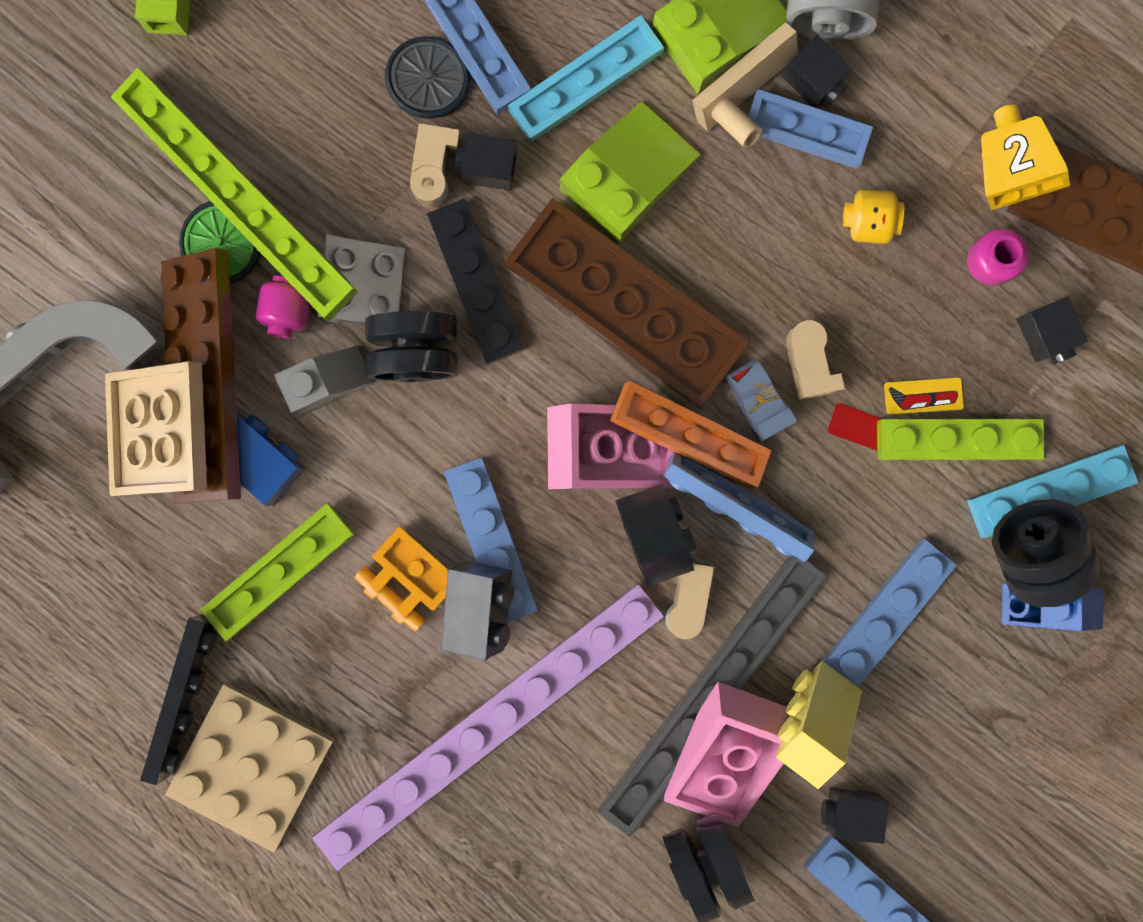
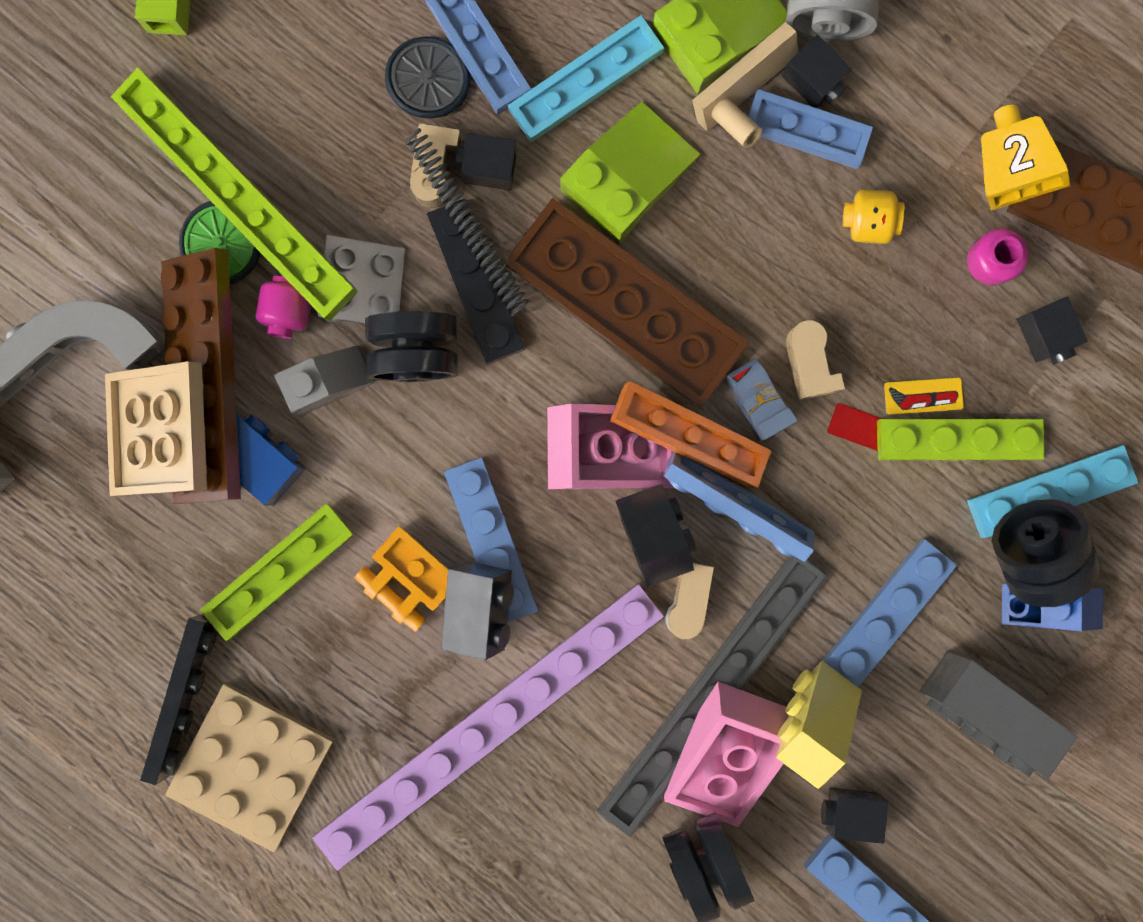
none -> dark grey piece [405,128,529,317]
none -> dark grey brick [919,652,1078,779]

